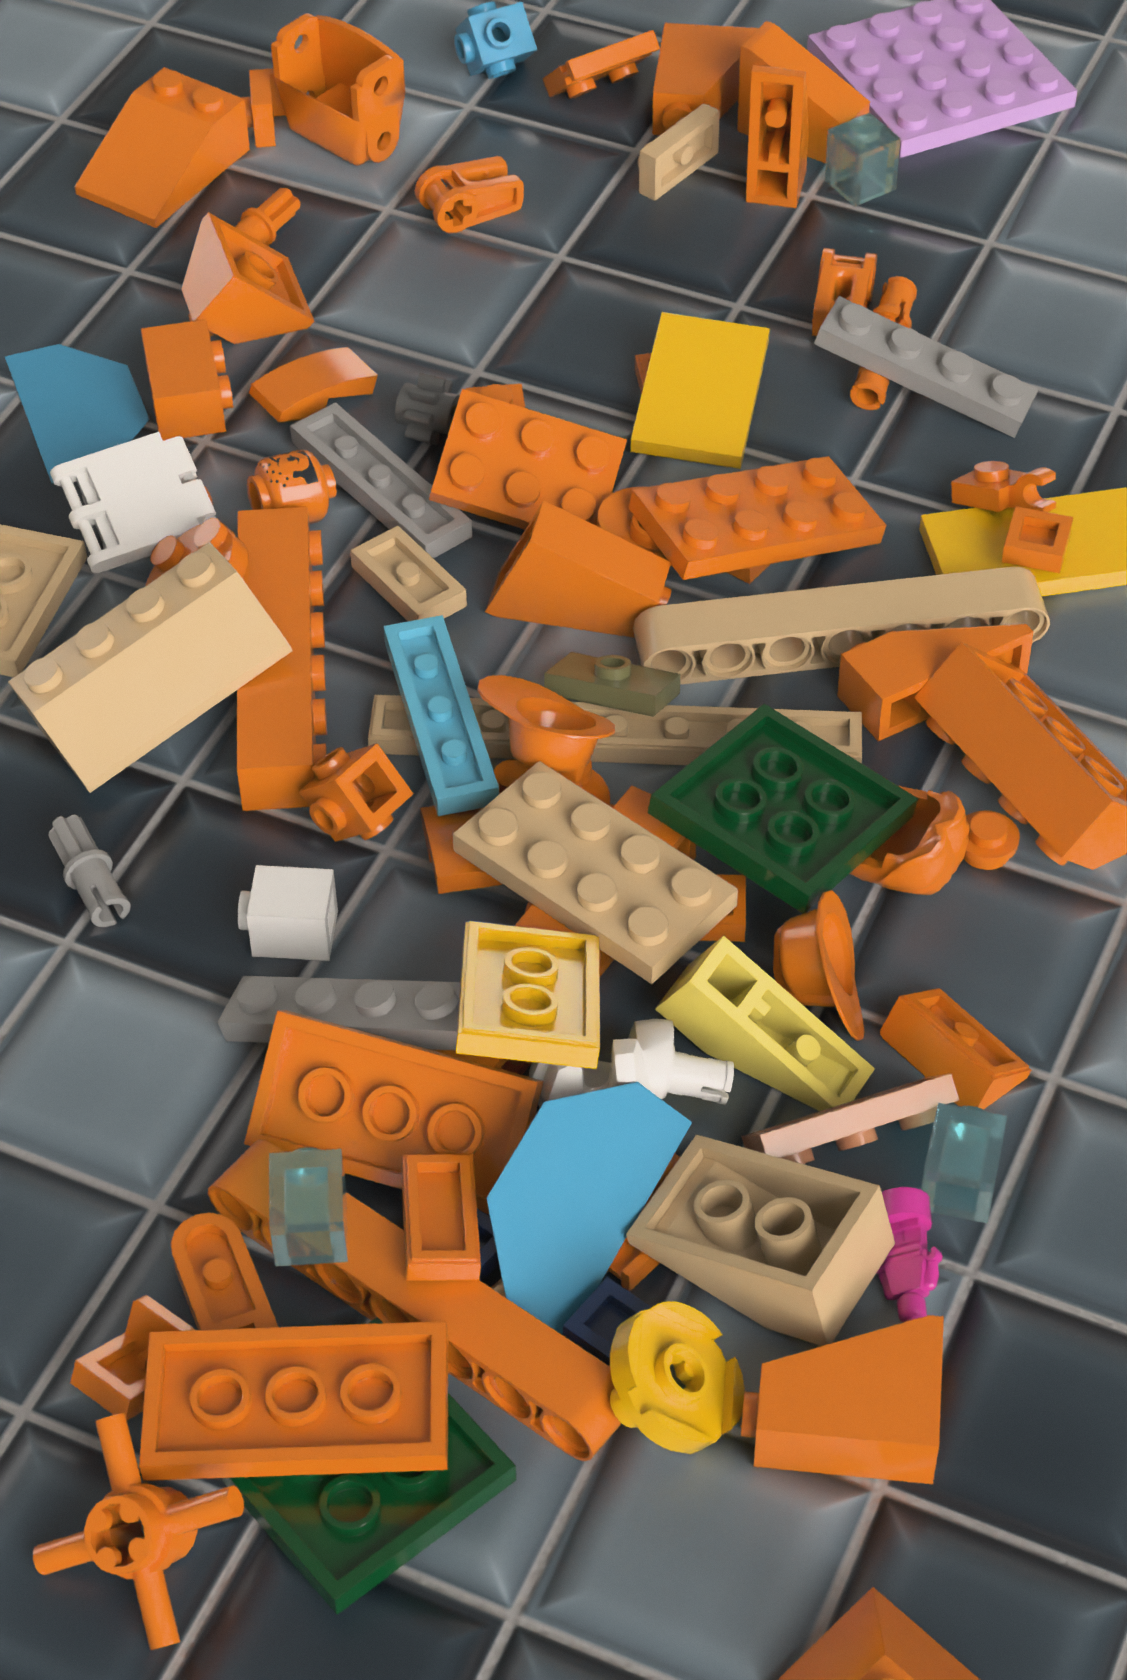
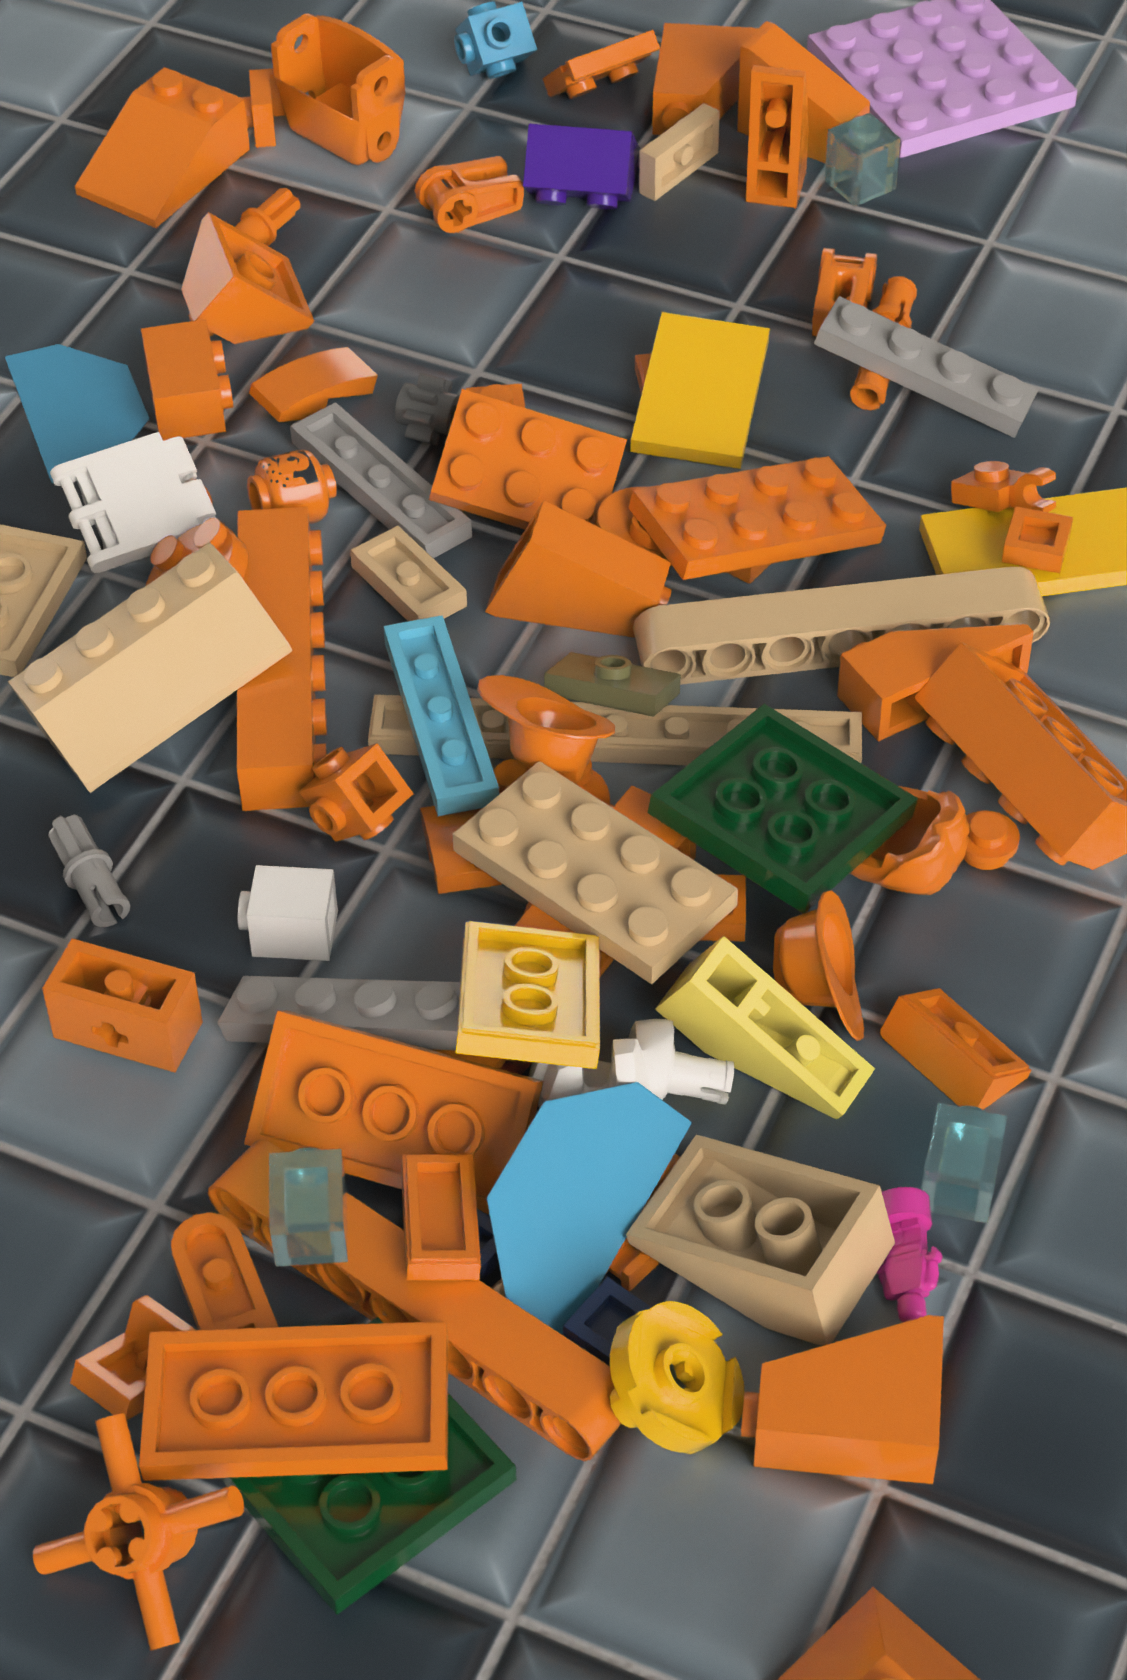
plate [741,1074,959,1164] -> none
none -> orange brick [42,938,203,1073]
none -> dark purple slope [523,124,640,209]

